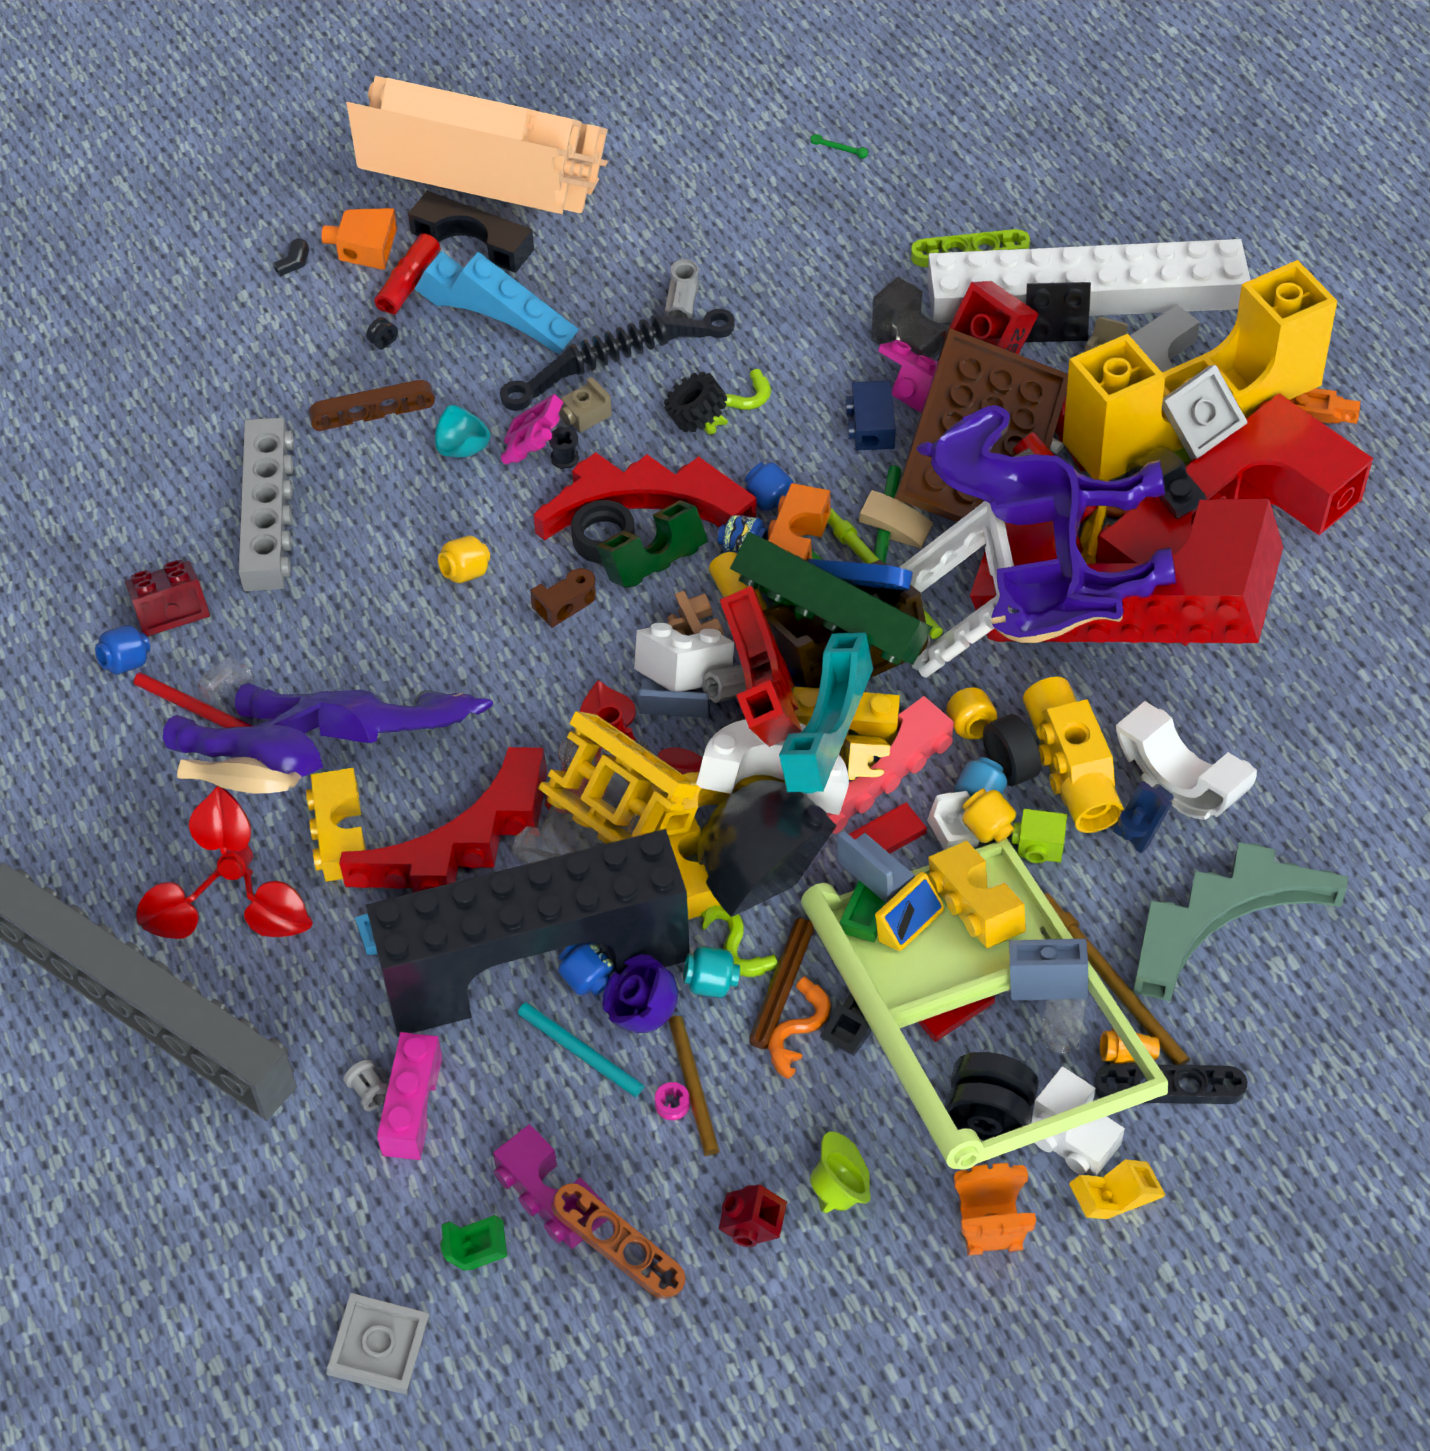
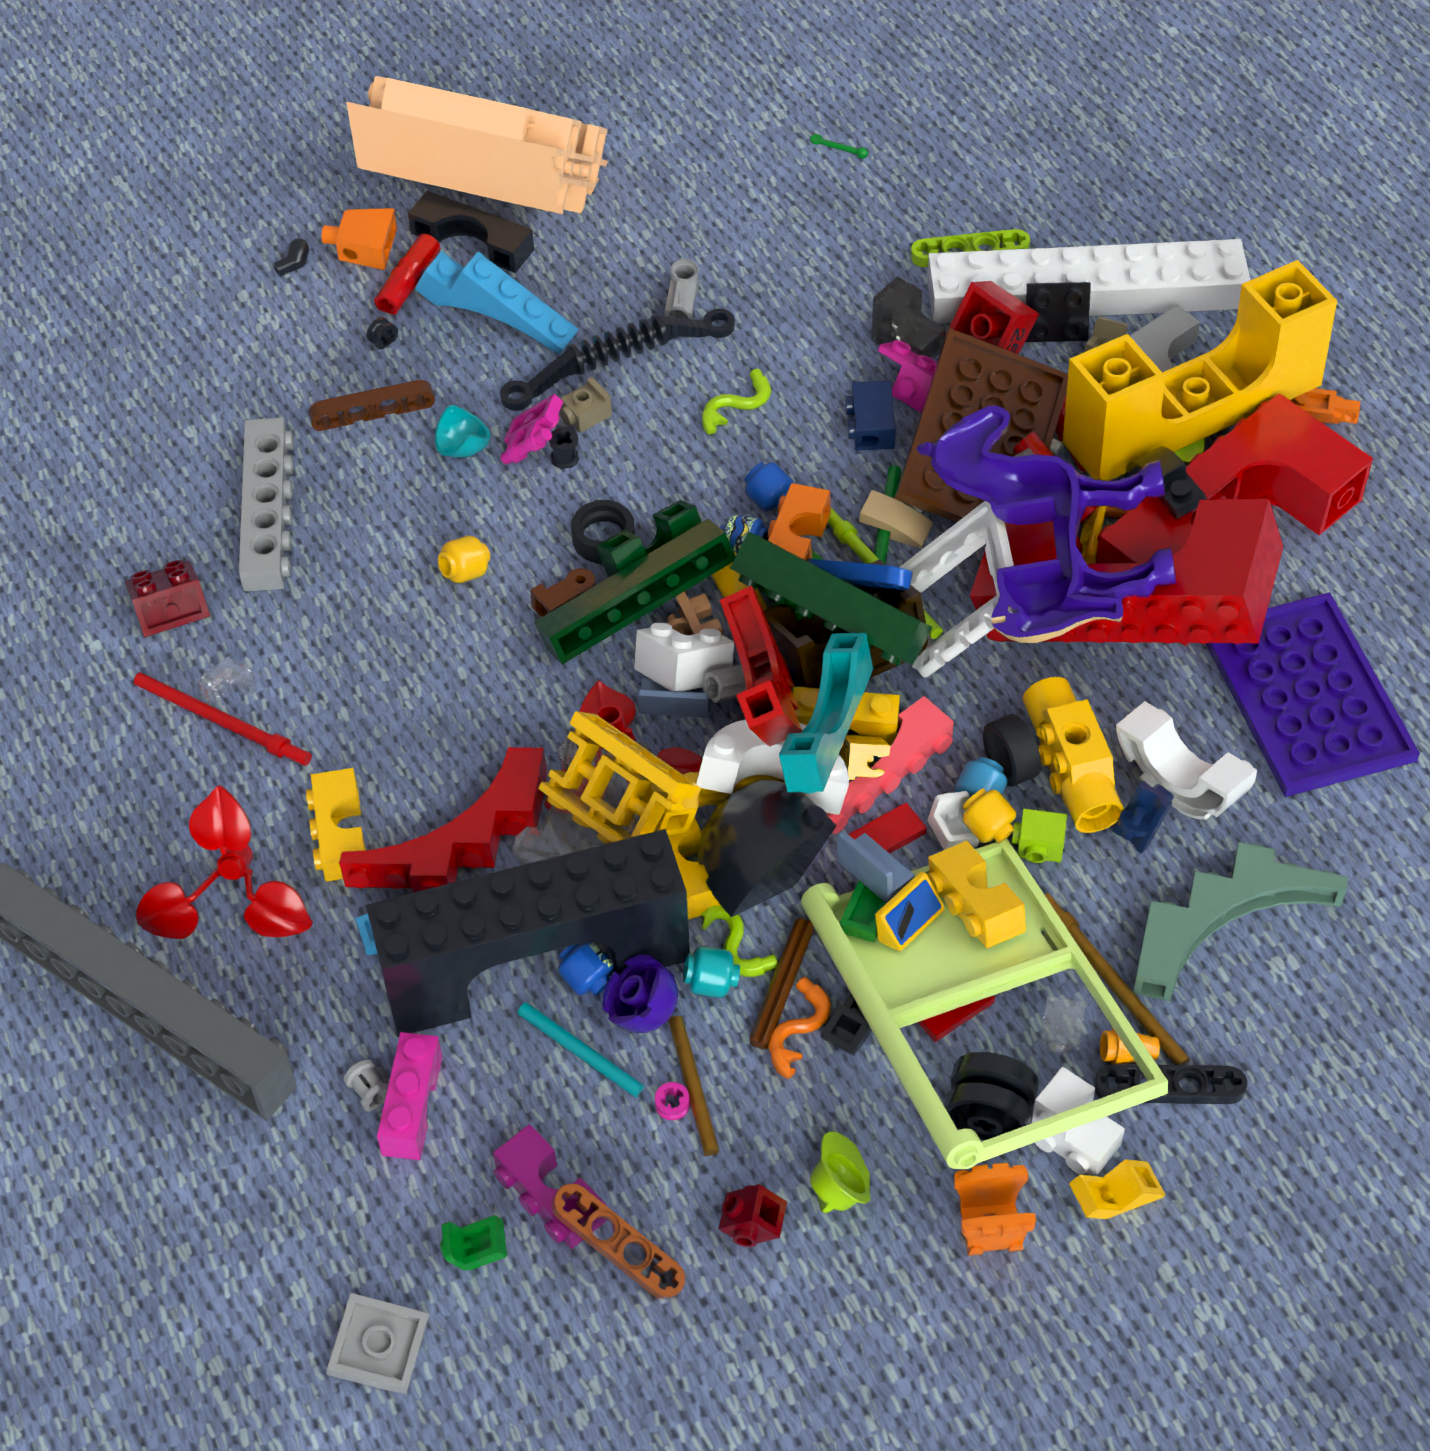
blue head [95,625,150,675] -> none
dark purple animal [163,683,493,794] -> none
red arch [533,452,756,541] -> none
black tyre [664,372,727,432] -> none
yellow head [946,687,998,740] -> none
sand blue panel [1009,938,1088,1000] -> none
plate [1162,365,1248,459] -> none
none -> dark green brick [534,519,736,664]
none -> dark purple plate [1205,592,1420,797]

